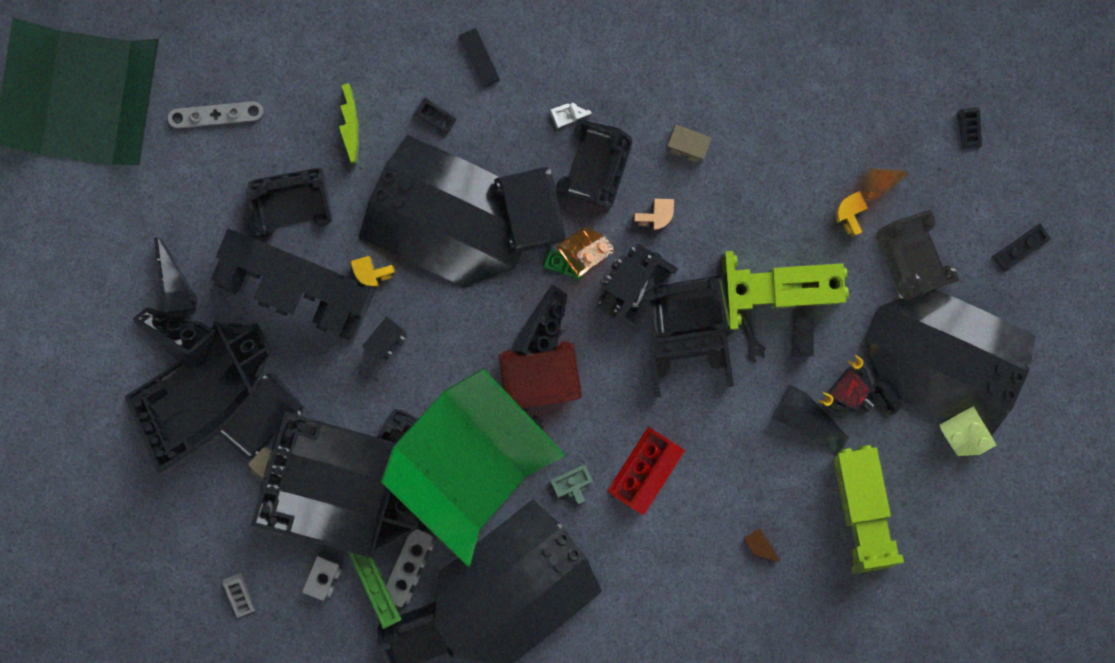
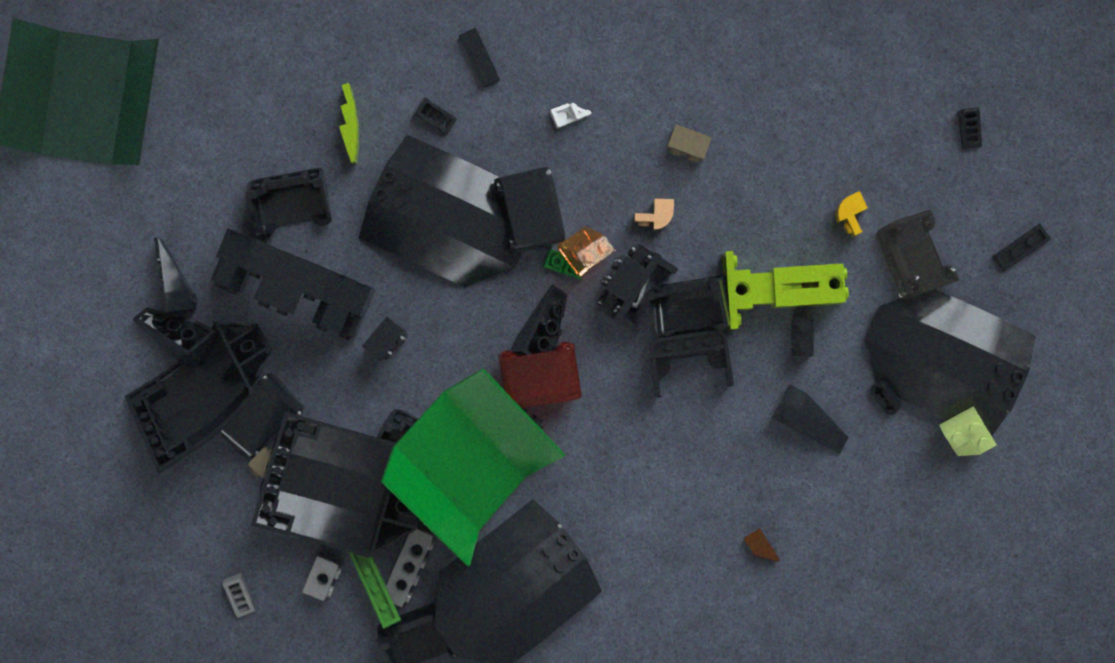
light grey piece [168,101,264,129] -> none
yellow brick [351,256,396,287] -> none
sand green hinge [550,464,593,504] -> none
black windscreen [556,119,632,209] -> none
red slope [607,427,686,515] -> none
black piece [741,311,766,363] -> none
black torso [819,355,875,412] -> none
lime brick [833,445,904,574] -> none
clear orange slope [861,168,908,200] -> none

